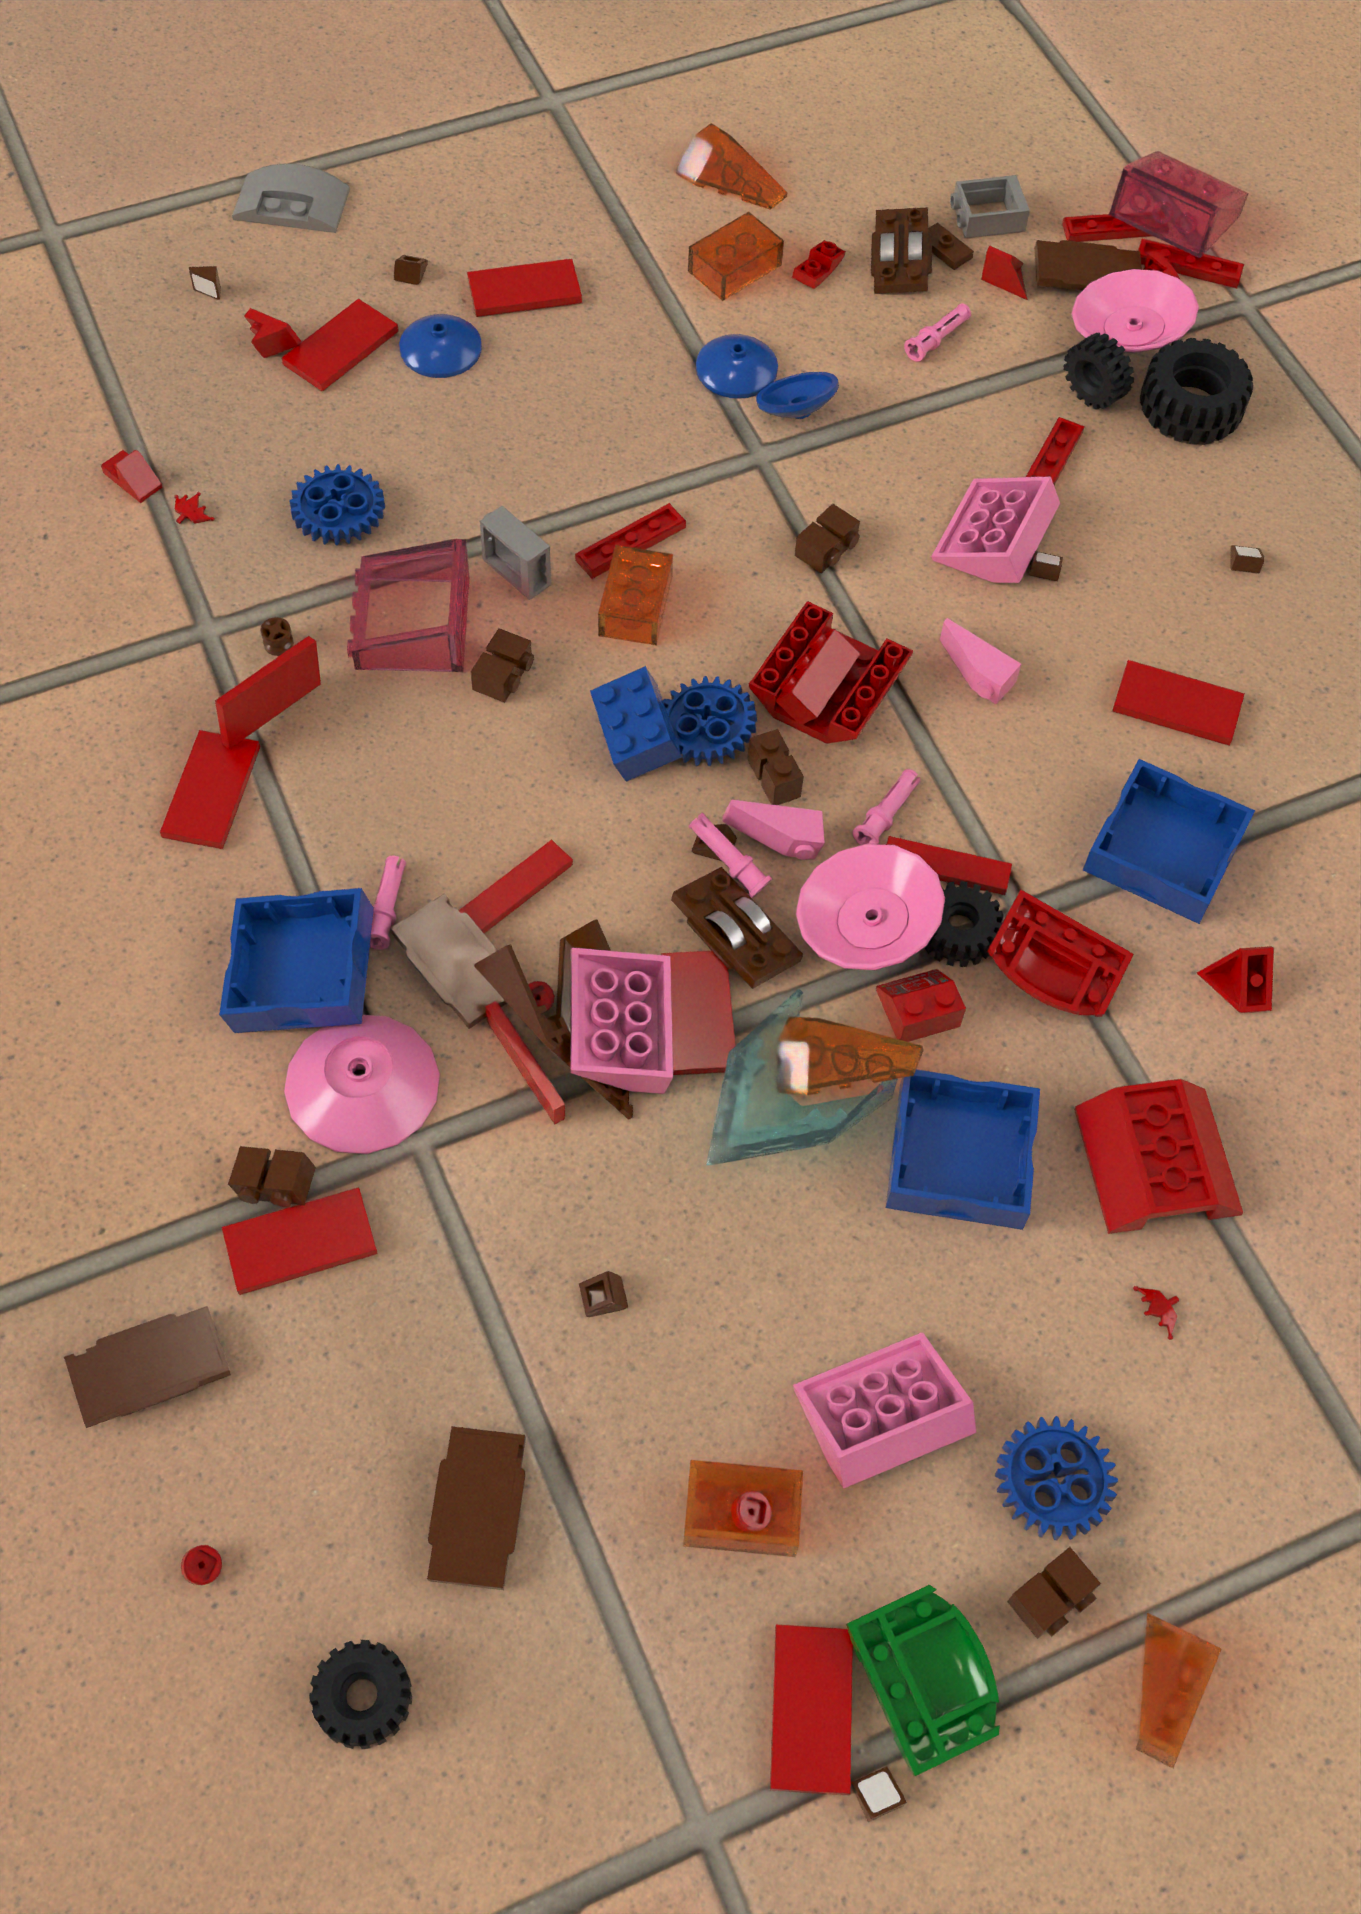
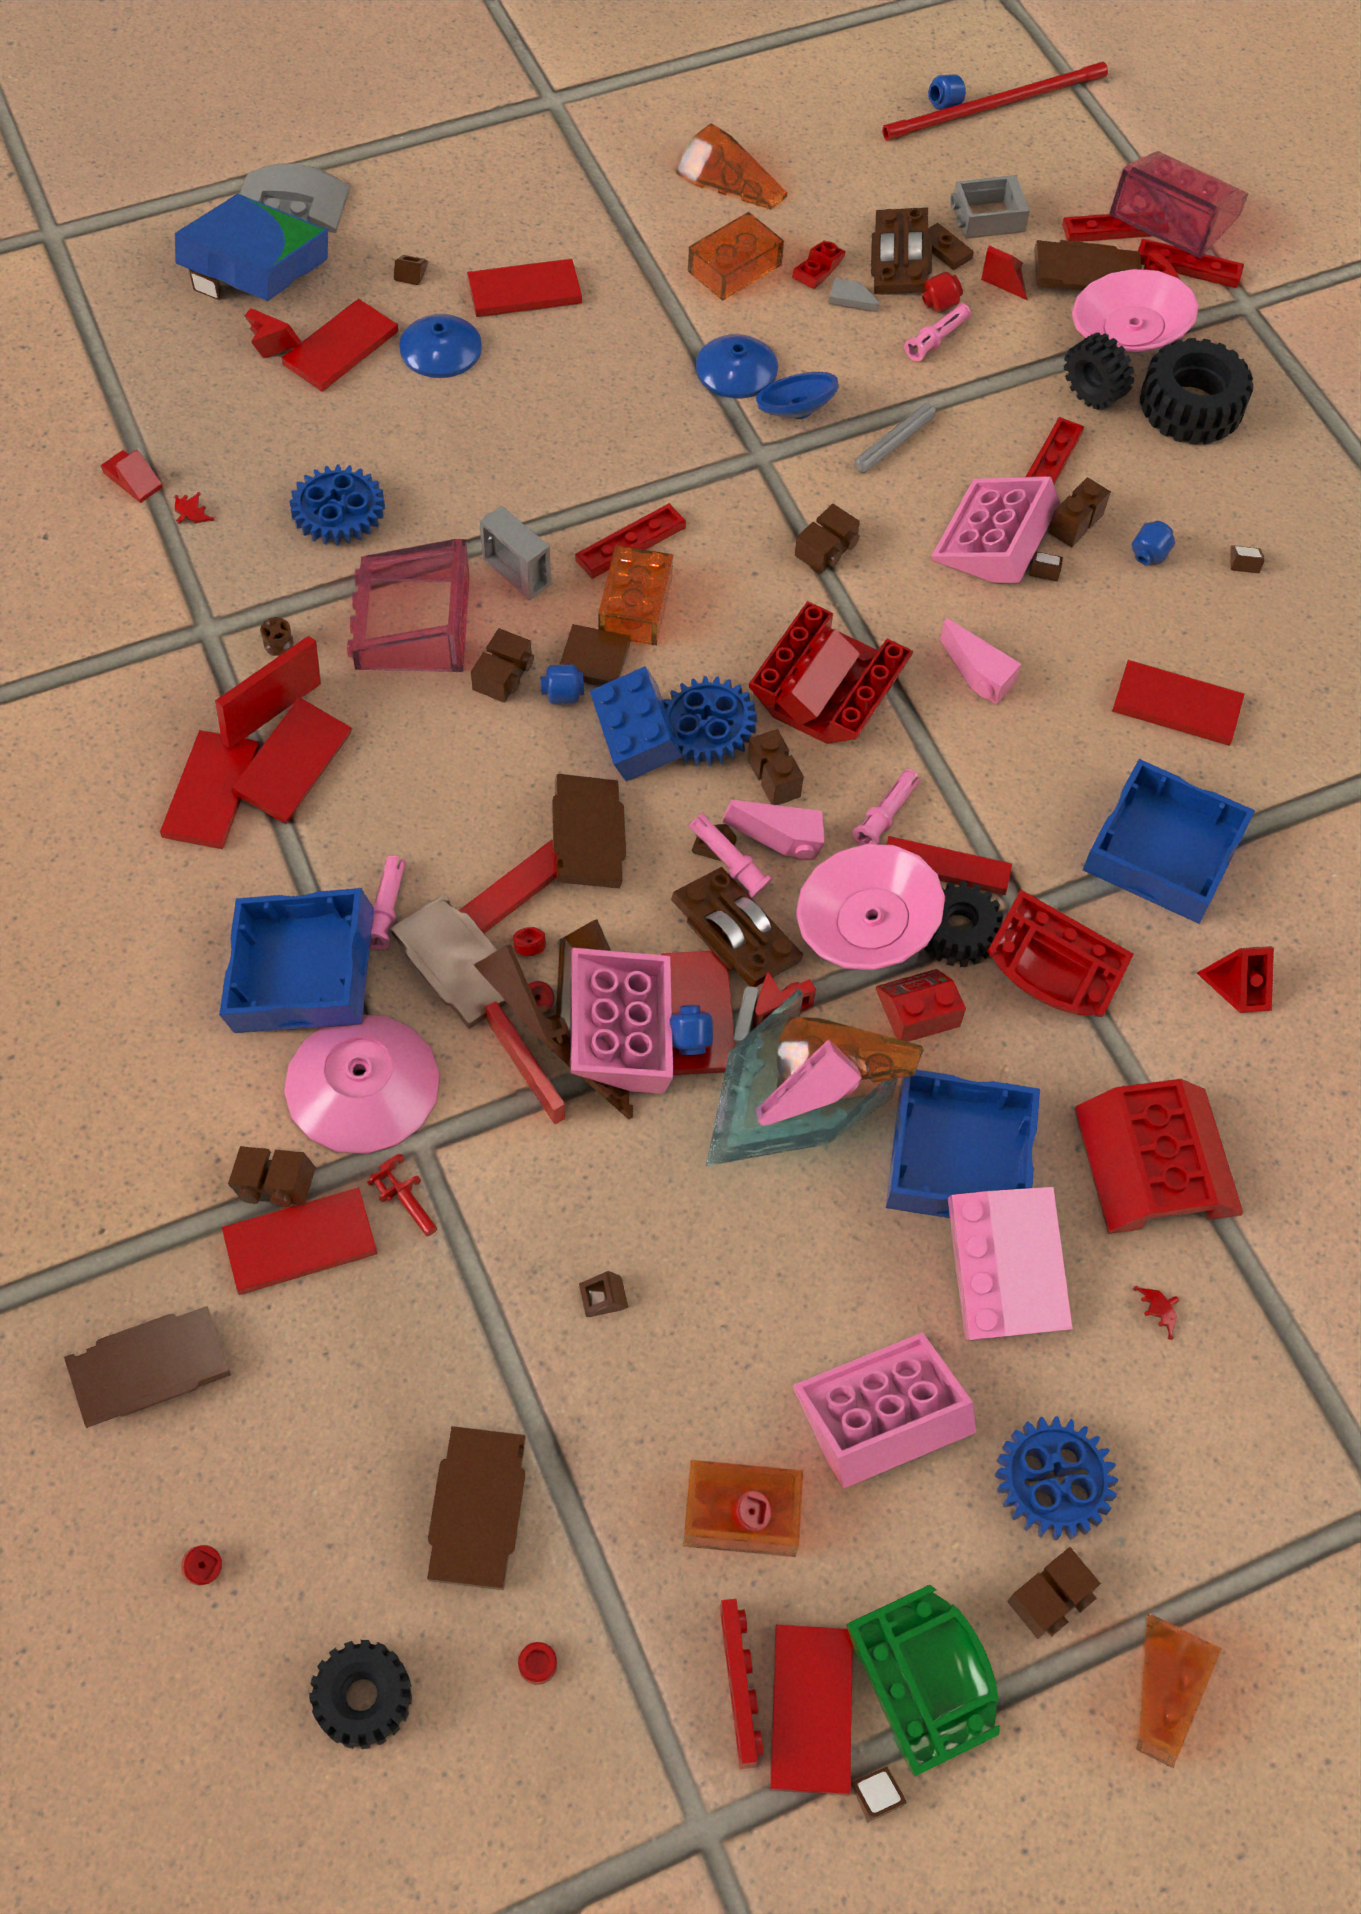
none -> blue tile [175,193,328,301]
none -> red tile [231,697,352,824]
none -> red piece [367,1154,437,1237]
none -> red tile [513,927,546,956]
none -> red tile [518,1642,557,1685]
none -> blue head [540,664,584,705]
none -> reddish brown piece [552,774,626,889]
none -> reddish brown tile [560,624,630,686]
none -> blue head [669,1005,713,1055]
none -> red plate [719,1598,764,1769]
none -> light grey tile [733,986,759,1044]
none -> red slope [753,972,816,1031]
none -> bright pink slope [755,1039,862,1127]
none -> light grey tile [829,278,879,312]
none -> light grey axle [854,403,936,473]
none -> red piece [882,62,1108,141]
none -> red head [921,272,963,313]
none -> blue head [928,74,966,110]
none -> bright pink slope [947,1187,1073,1340]
none -> reddish brown piece [1048,477,1111,548]
none -> blue head [1131,521,1175,566]

